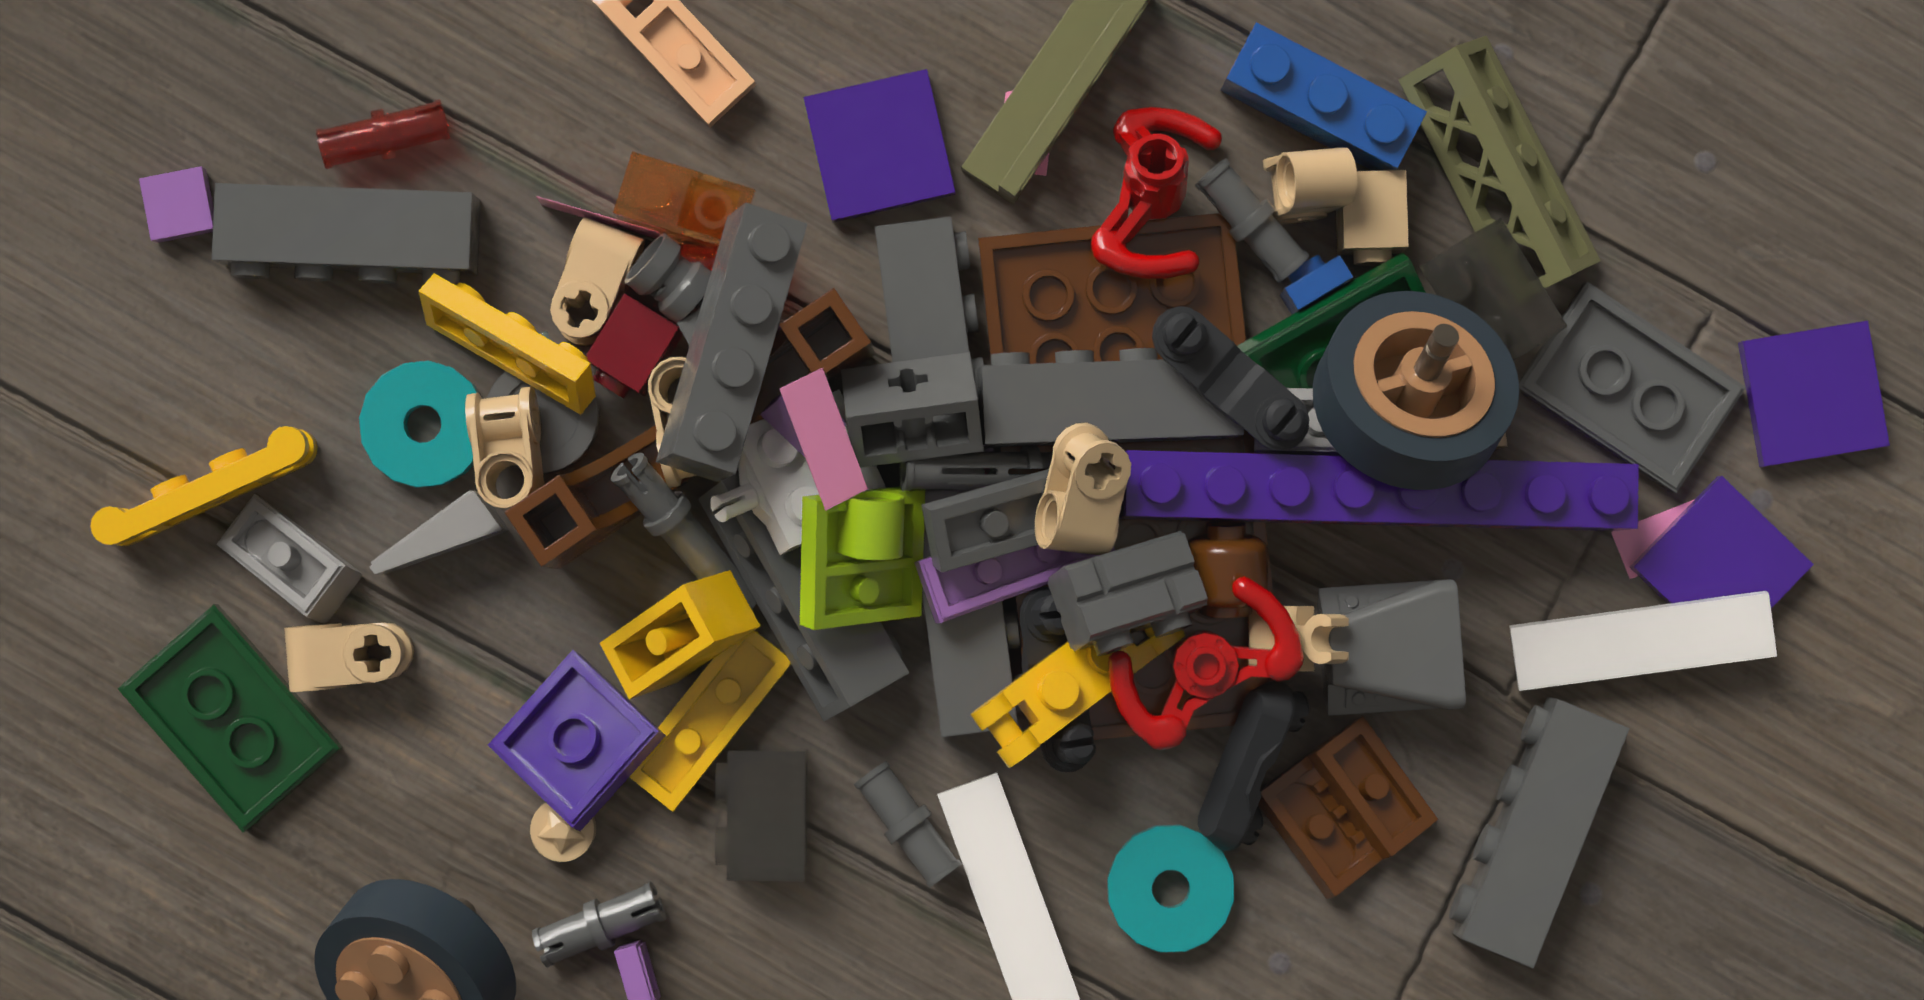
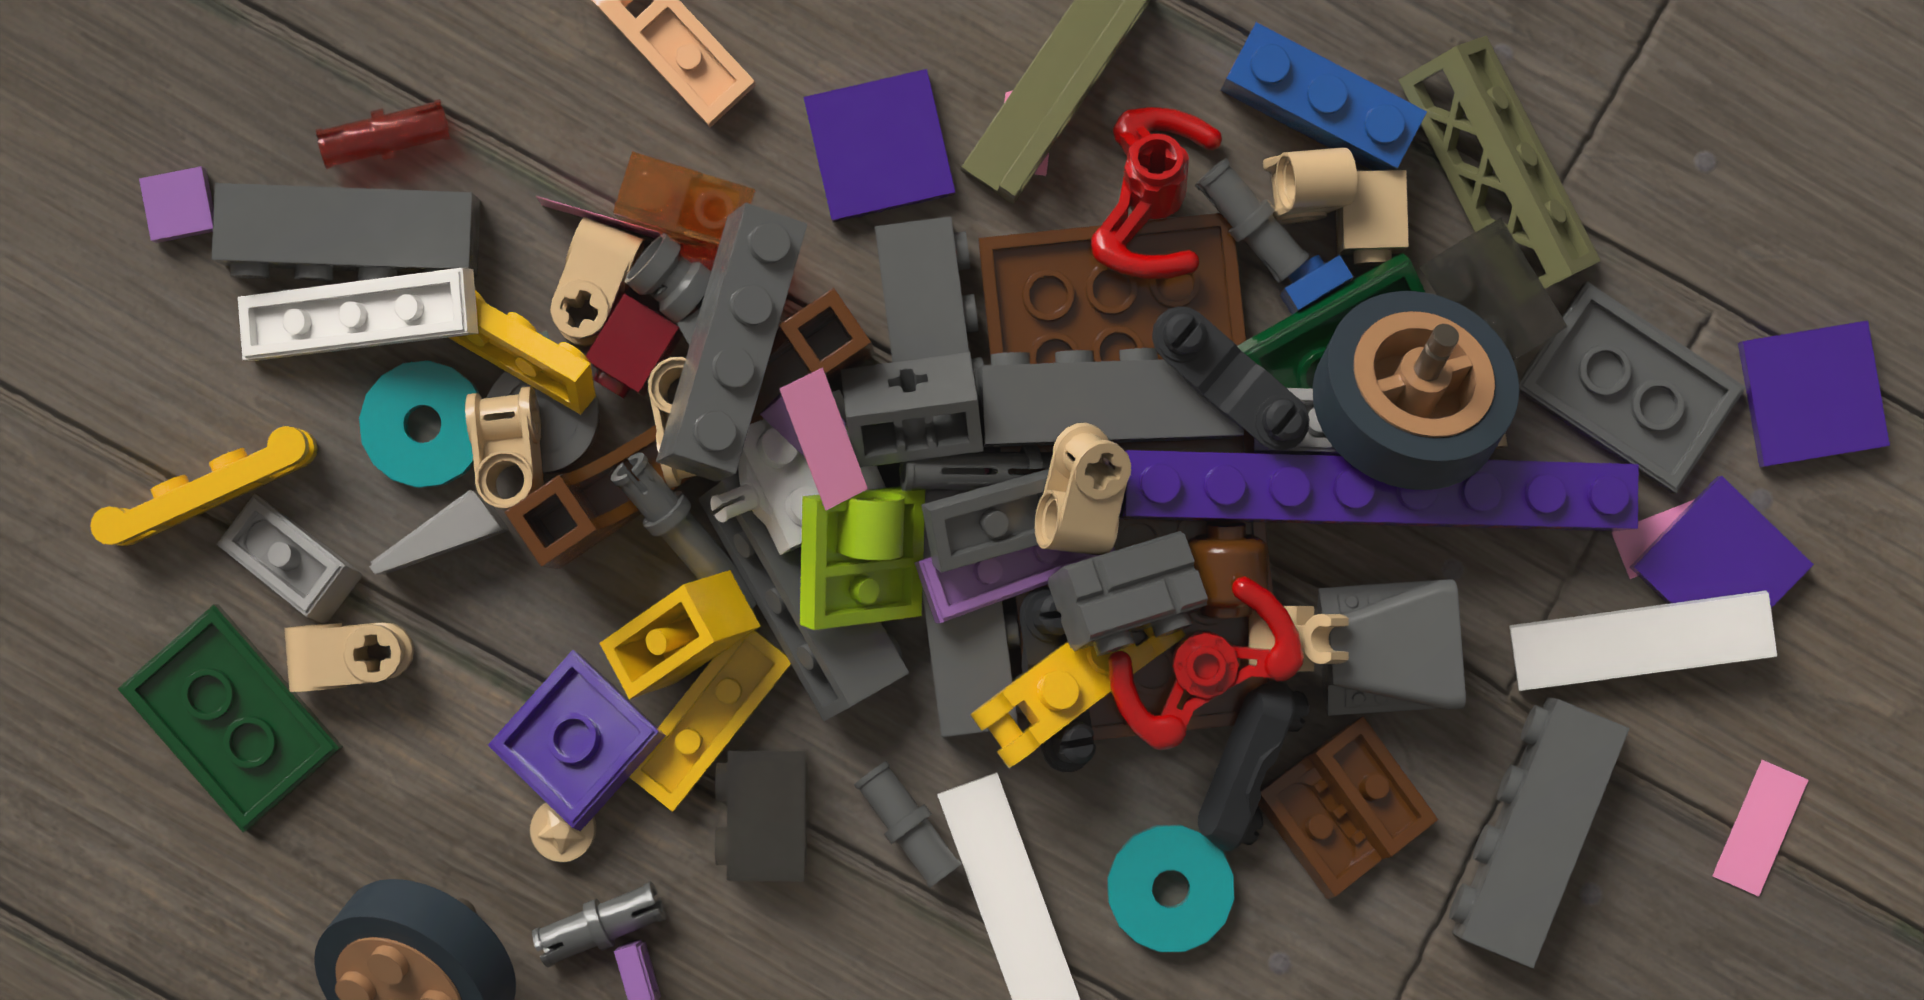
none -> white tile [238,268,478,361]
none -> bright pink sticker [1712,760,1808,896]

